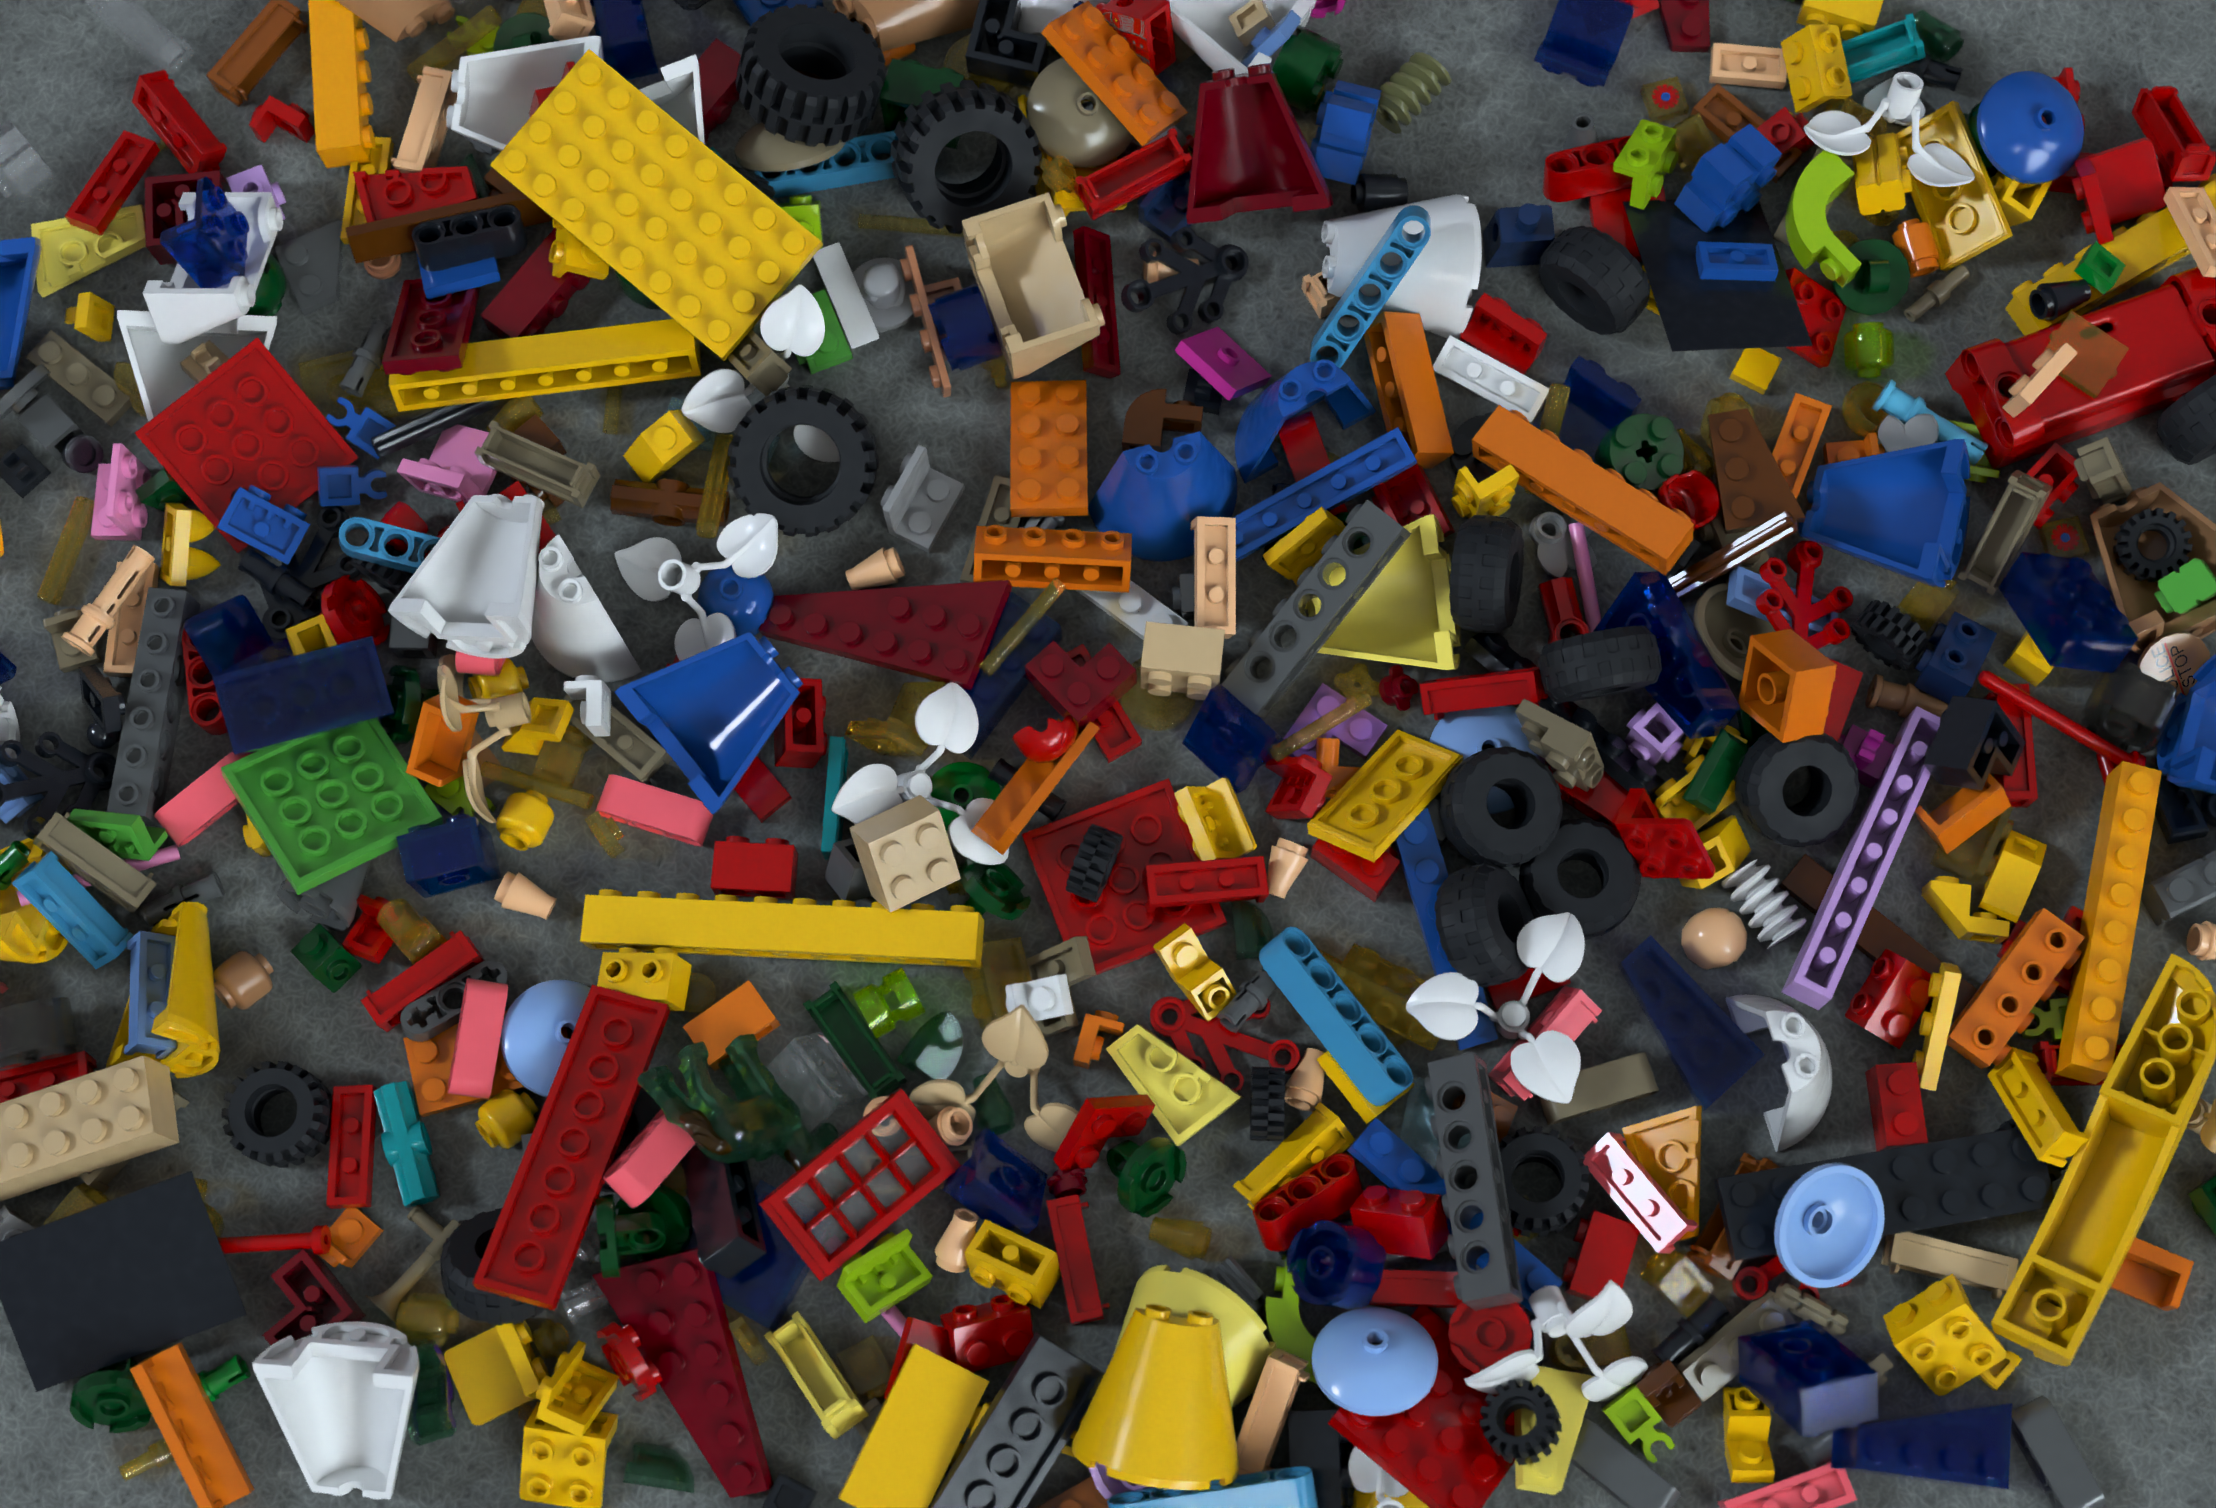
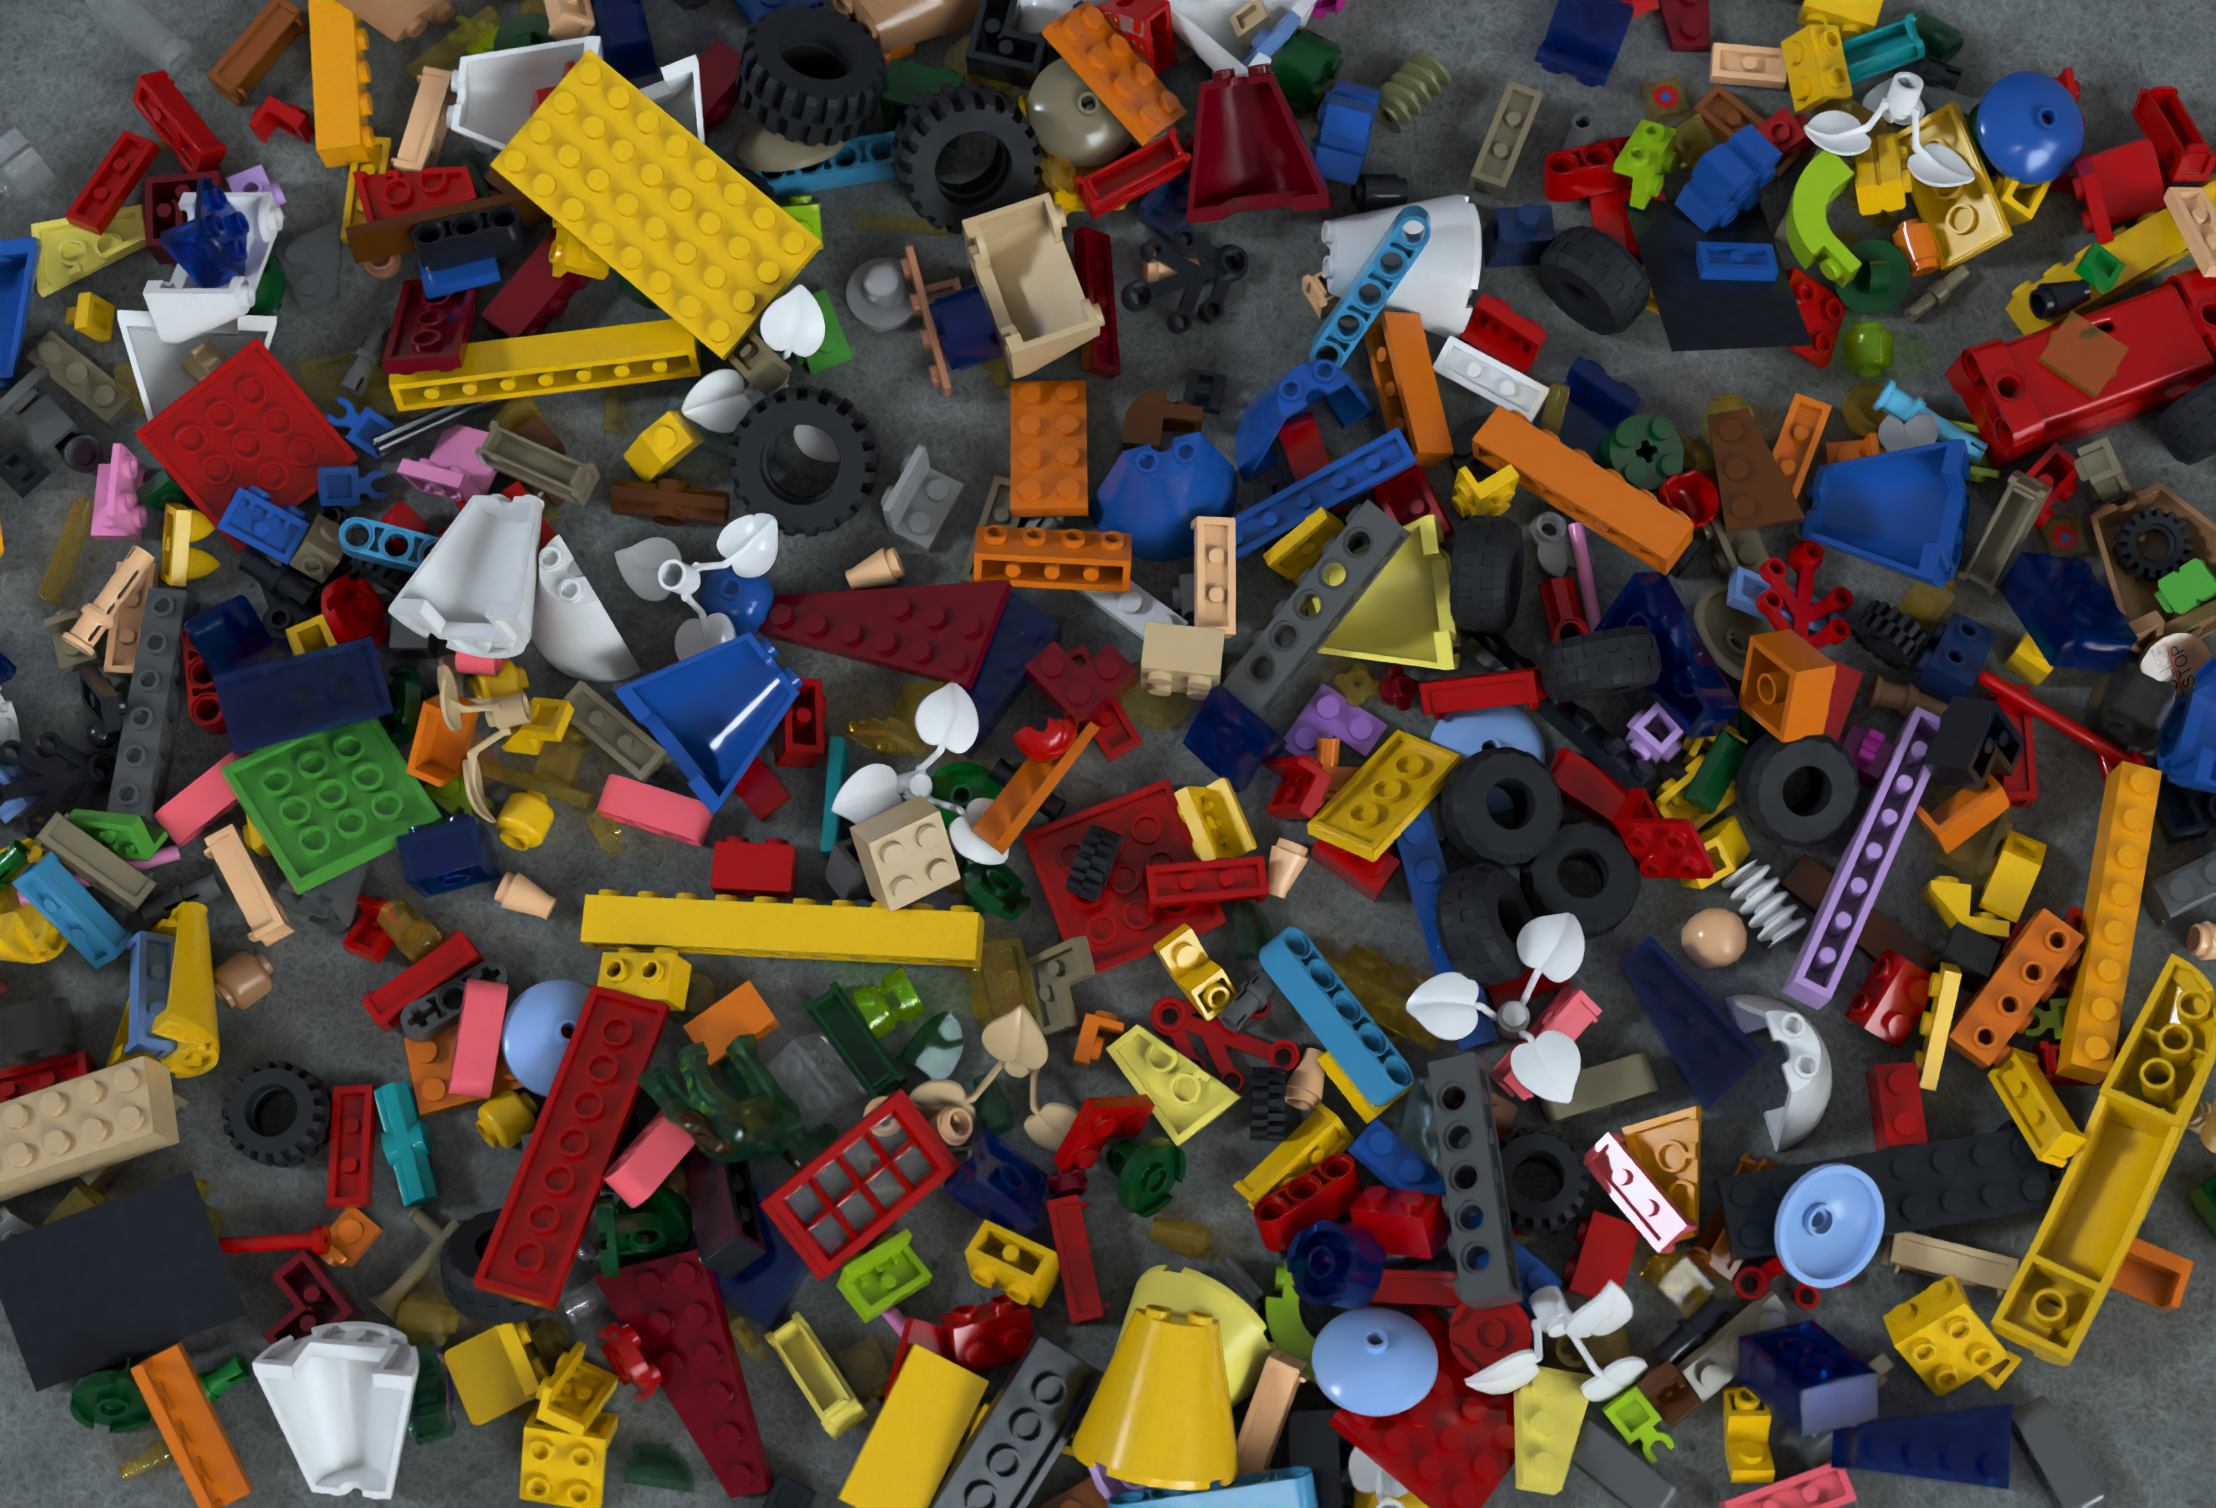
dark green bracket [291,923,362,993] -> none
white bracket [564,675,611,737] -> none
clear yellow axle [696,433,734,539] -> none
white sticker [813,242,880,349] -> none
light nougat cone [934,1208,978,1273] -> none
clear yellow bar [979,578,1066,676] -> none
white bracket [1005,974,1074,1022] -> none
dark pink plate [1175,327,1272,401] -> none
clear yellow bar [1270,691,1372,762] -> none
black tyre [1480,1380,1562,1465] -> none
dark tan plate [1515,699,1604,792] -> none
reddish brown axle [1658,511,1798,604] -> none
yellow tile [1729,348,1782,395] -> none
dark tan axle [1773,1283,1849,1335] -> none
light nougat plate [2002,342,2078,418] -> none
none -> light nougat container [203,823,295,947]
none -> dark tan bracket [290,513,352,583]
none -> dark tan container [1467,80,1544,201]
none -> pearl dark grey brick [1929,922,2001,992]

